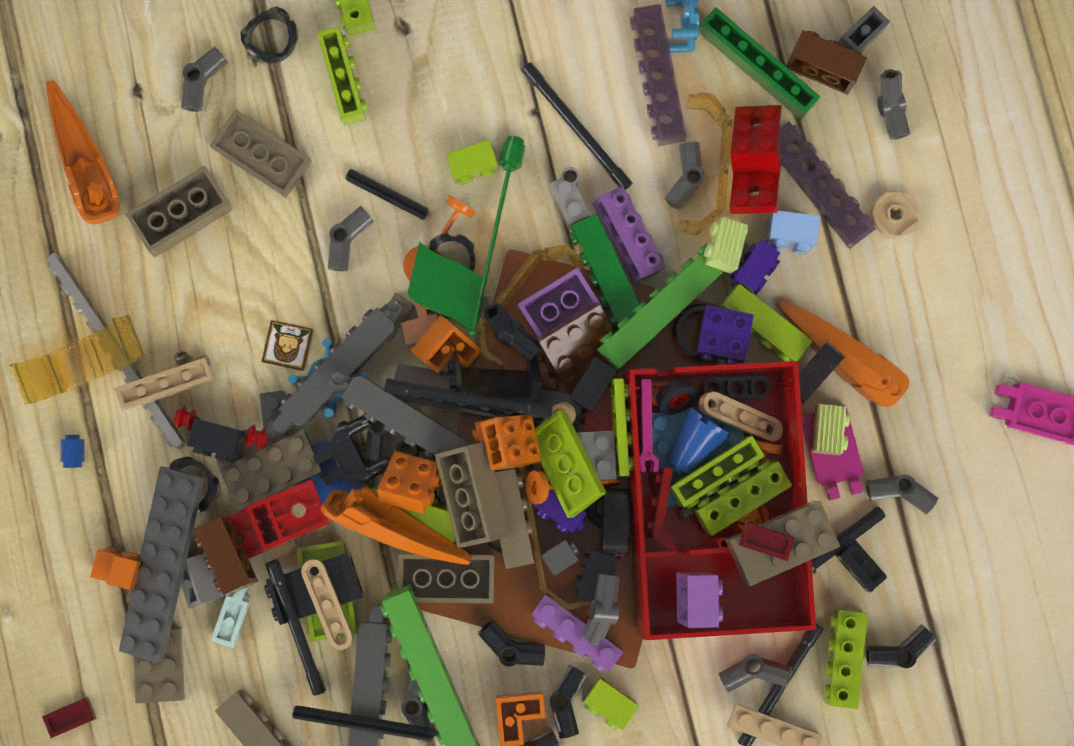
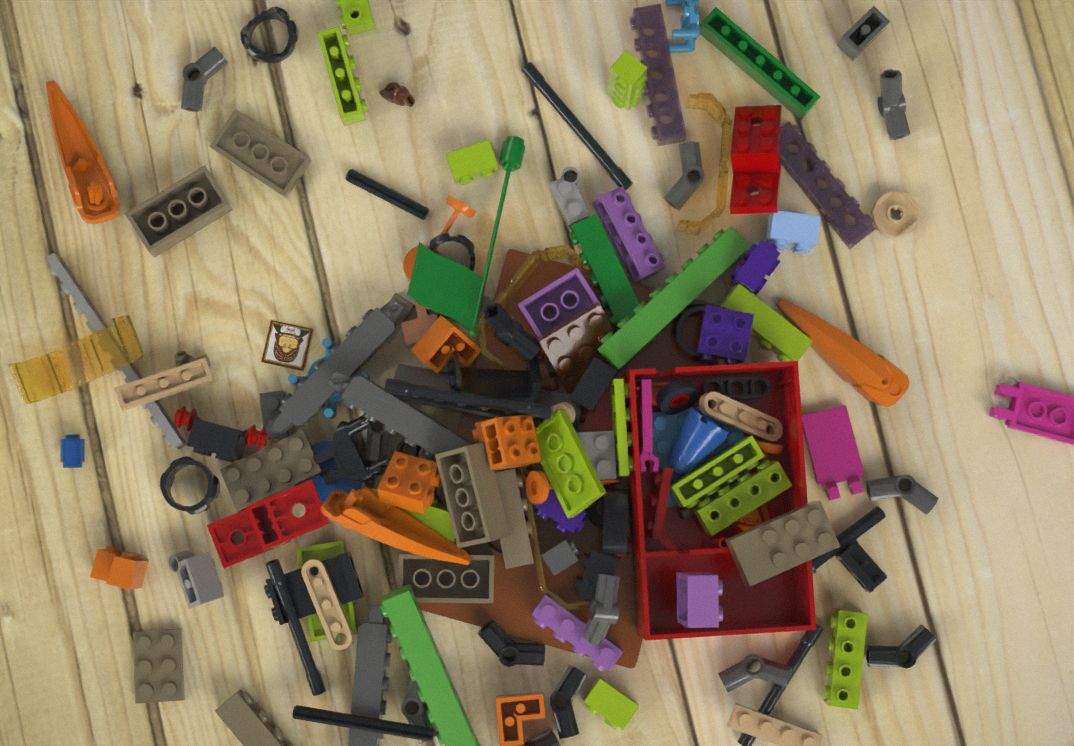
dark red tile [42,697,97,739] -> none
dark grey plate [119,467,205,664] -> none
reddish brown brick [194,517,259,595] -> none
light aqua hinge [210,587,251,648] -> none
dark grey piece [328,206,374,272] -> none
yellowish green brick [704,217,748,274] -> none
dark red tile [739,521,795,561] -> none
reddish brown brick [786,30,867,95] -> none
black beam [799,341,845,405] -> none
yellowish green brick [811,404,850,456] -> none
none -> reddish brown piece [379,82,415,107]
none -> lime brick [607,50,648,111]

